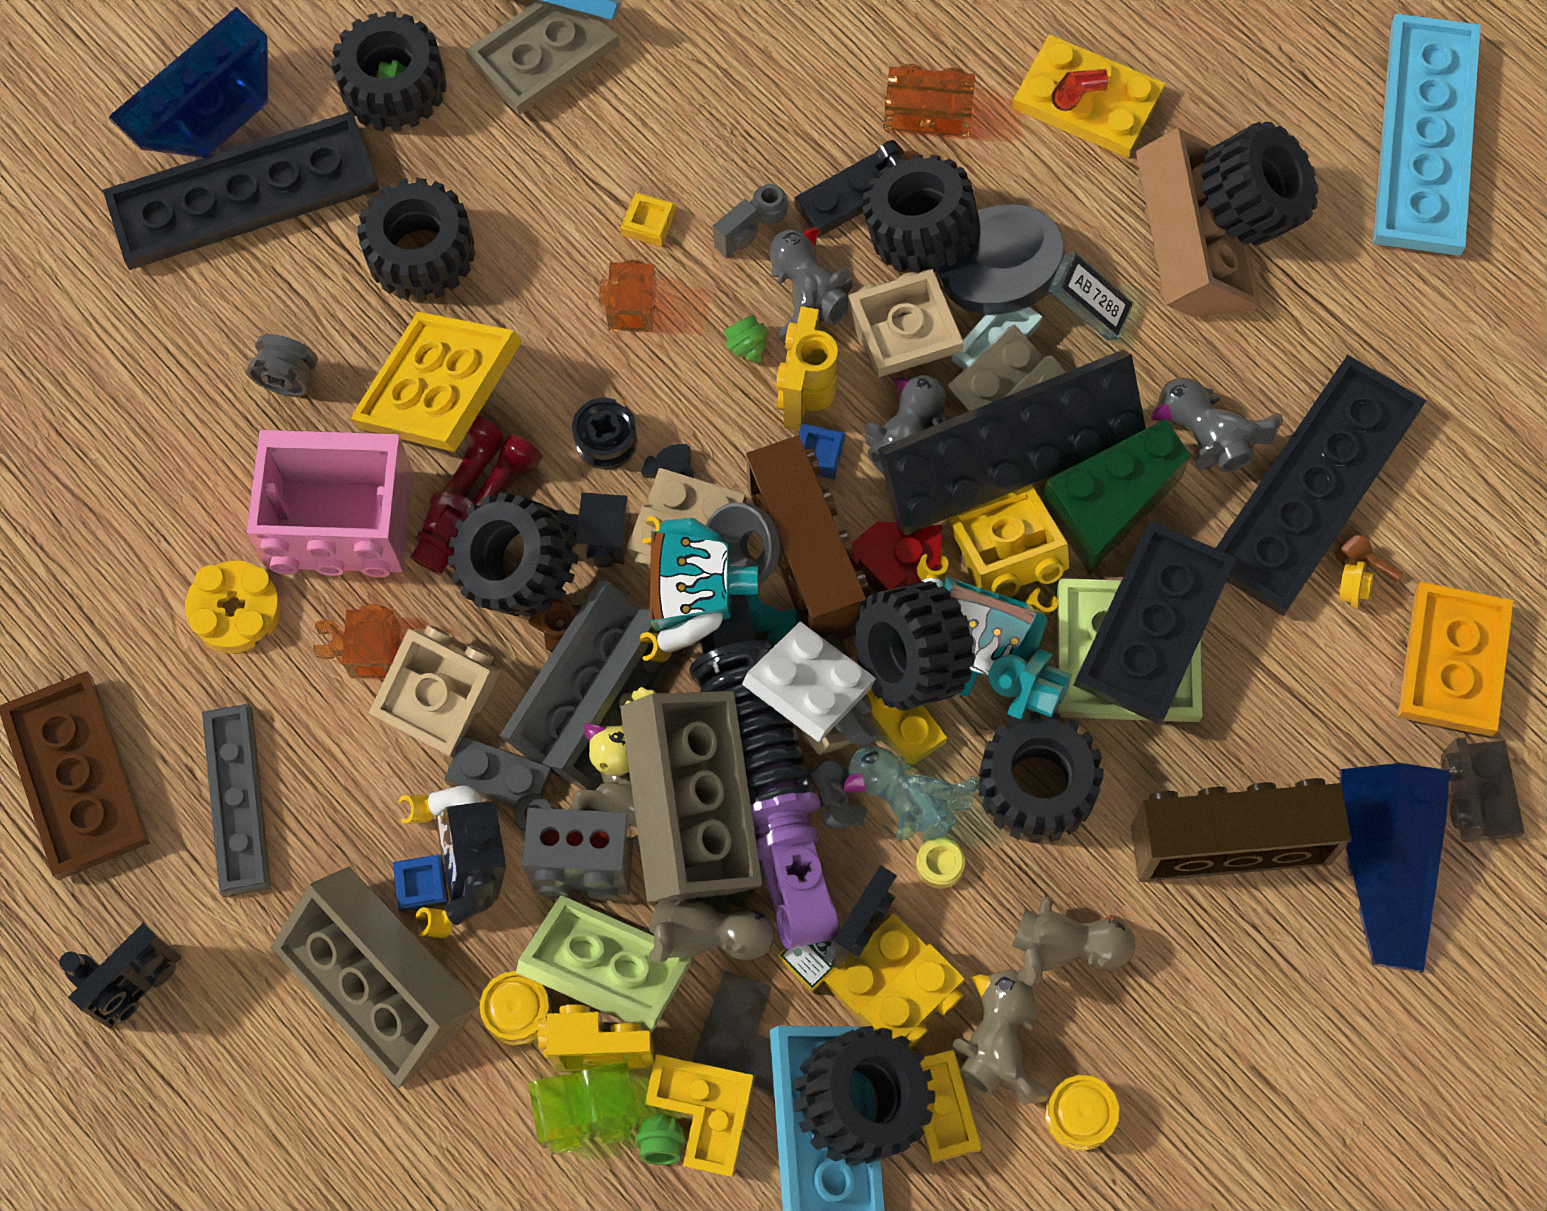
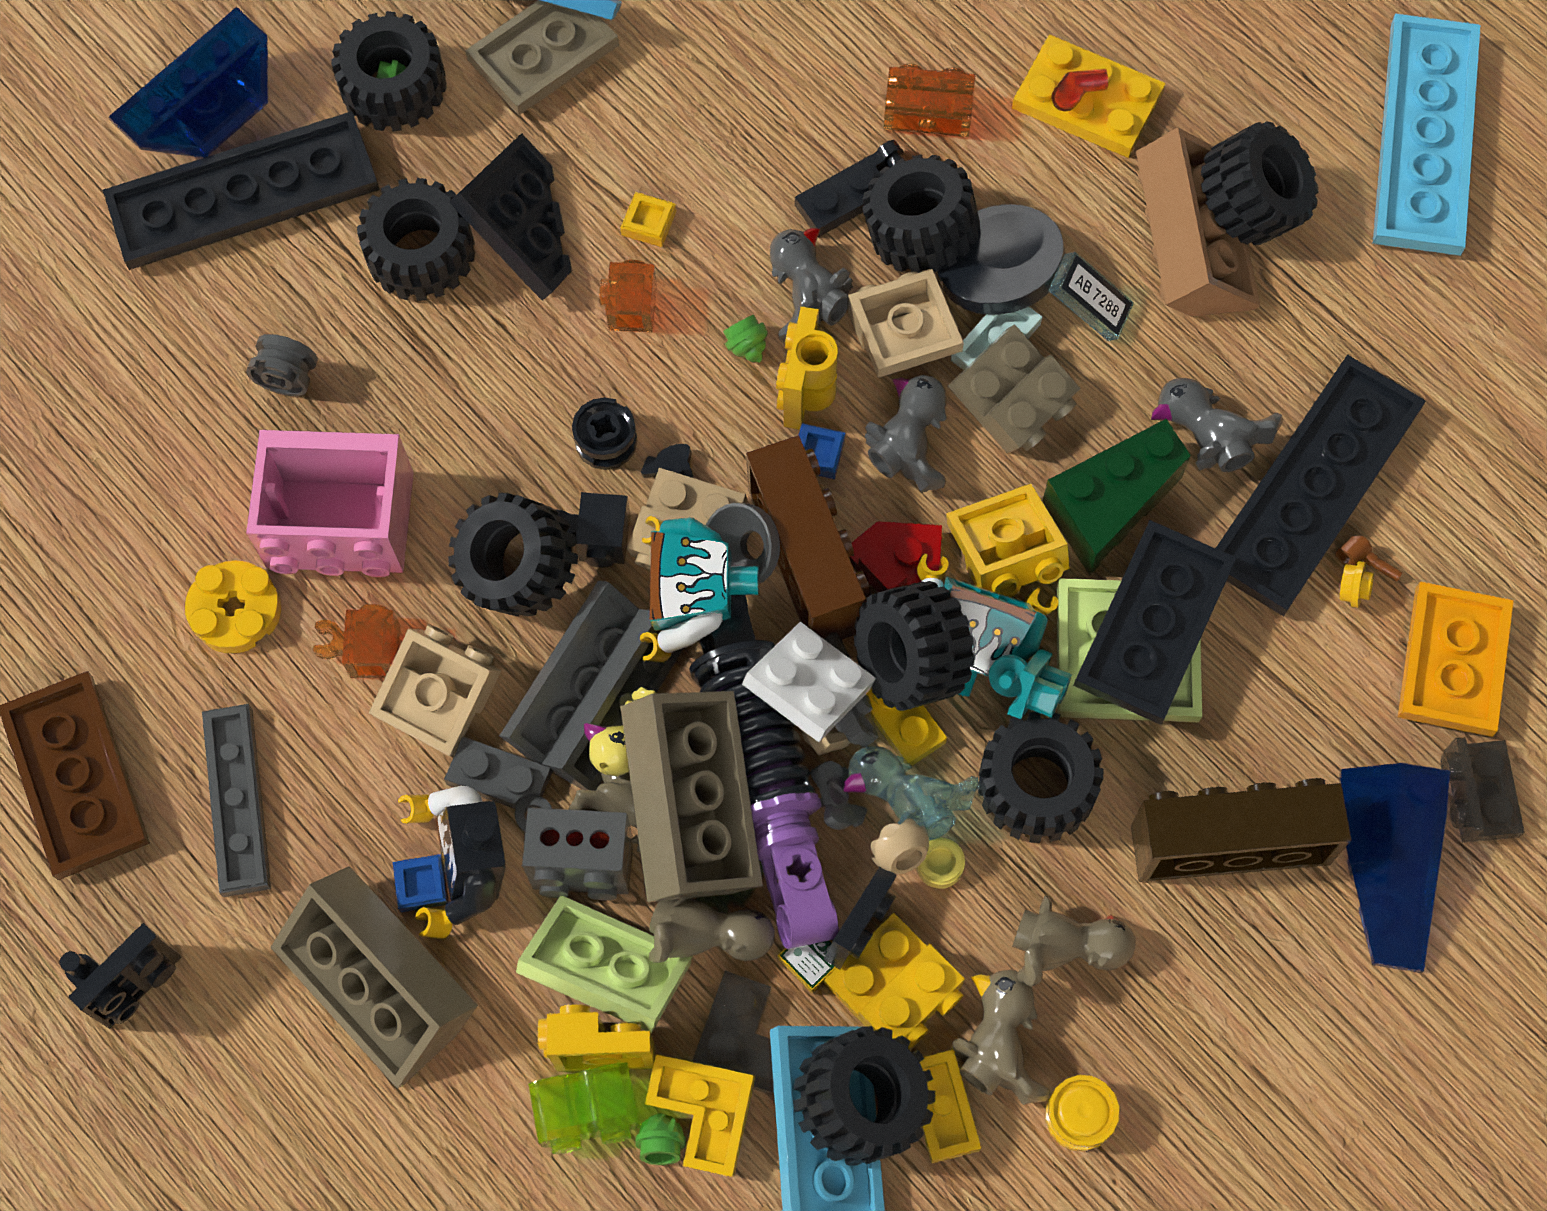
yellow plate [350,311,523,452] -> none
dark red piece [410,415,543,576] -> none
yellow wheel [479,971,553,1047] -> none
reddish brown plate [528,598,583,652] -> none
dark grey plate [713,184,788,258] -> none
teal piece [746,595,801,645] -> none
black plate [878,350,1146,536] -> none
none -> black plate [449,133,572,301]
none -> tan plate [871,818,929,874]

